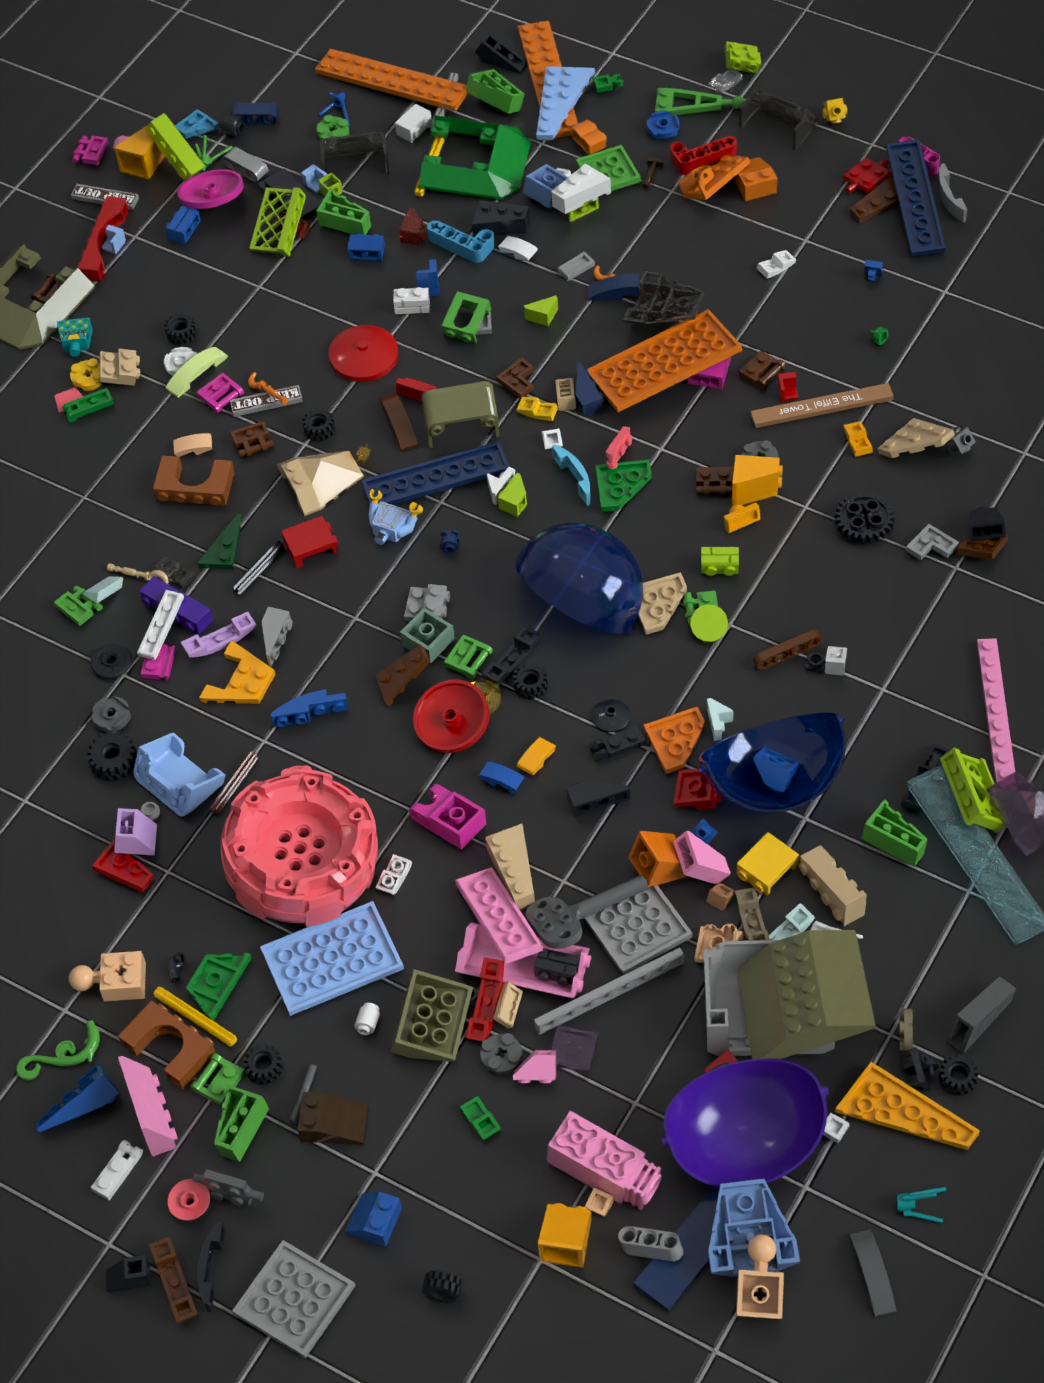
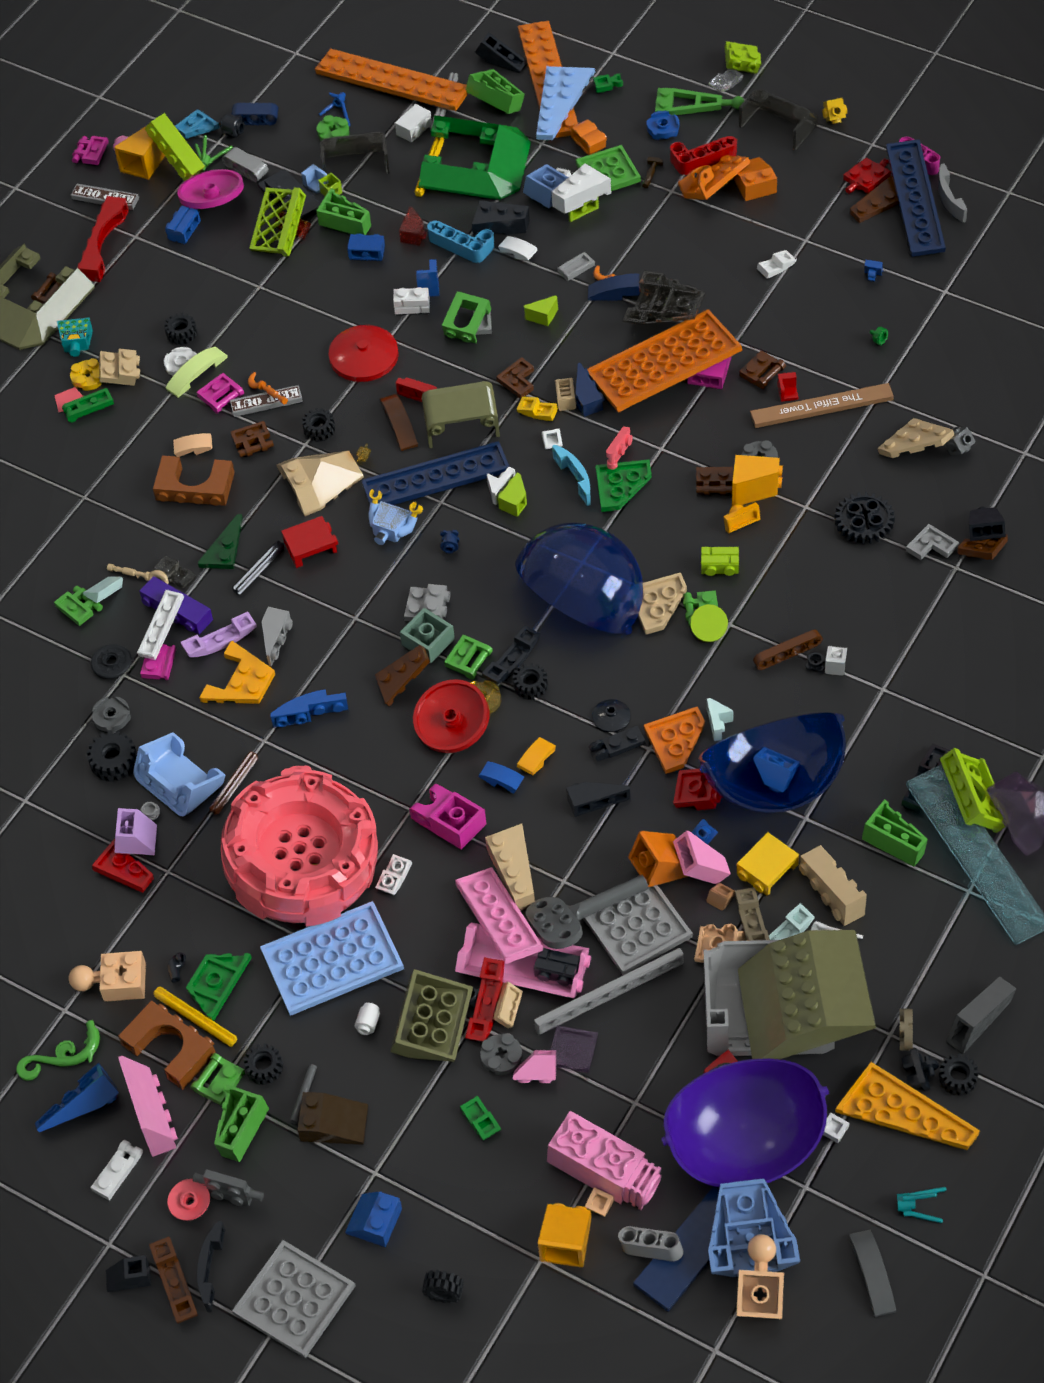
light blue panel [102,225,126,255] -> none
light orange slope [843,421,873,457] -> none
bright pink plate [977,638,1019,805] -> none

